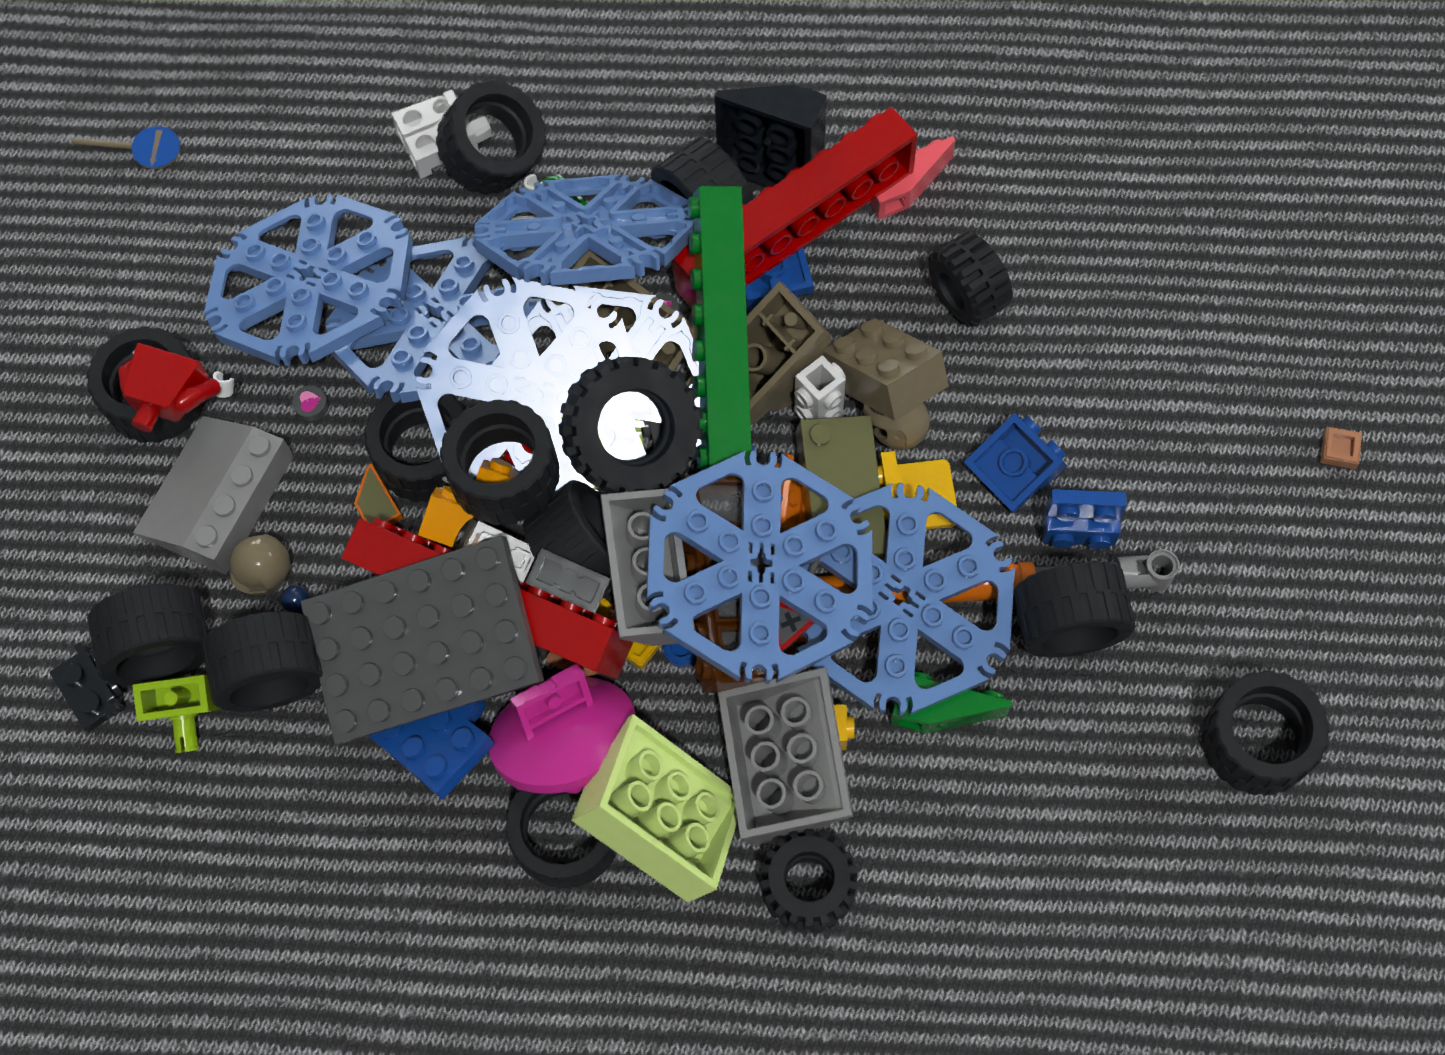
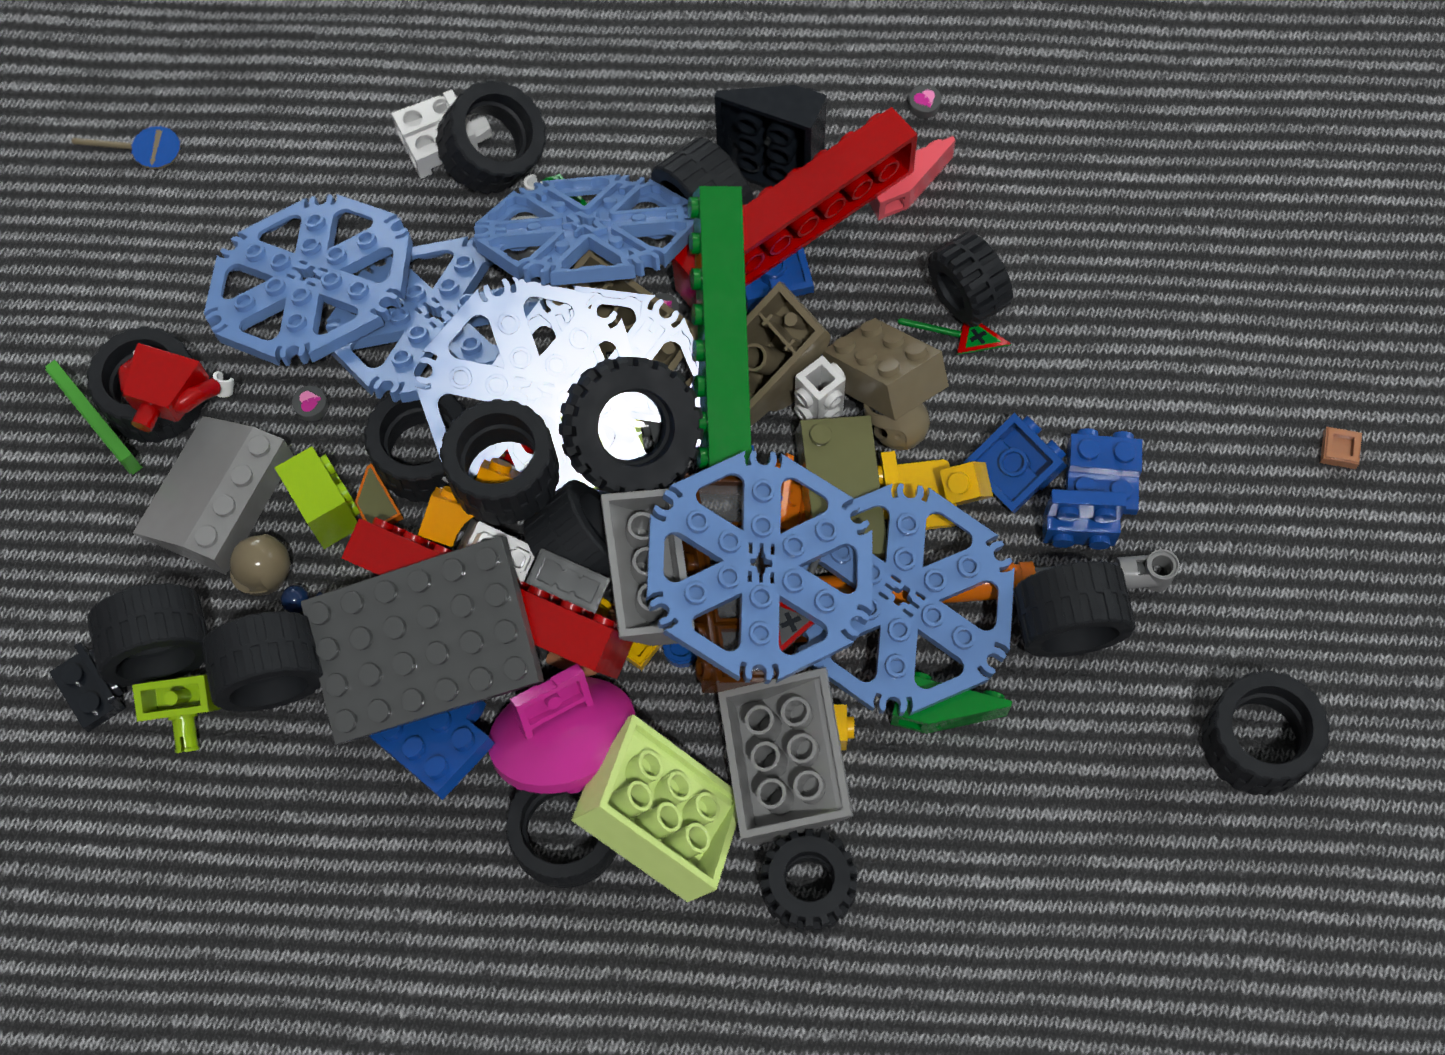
none -> bright green tile [45,360,143,475]
none -> lime brick [274,446,361,549]
none -> piece [898,318,1011,355]
none -> dark grey tile [908,85,942,119]
none -> yellow brick [940,461,993,505]
none -> blue plate [1066,428,1143,515]

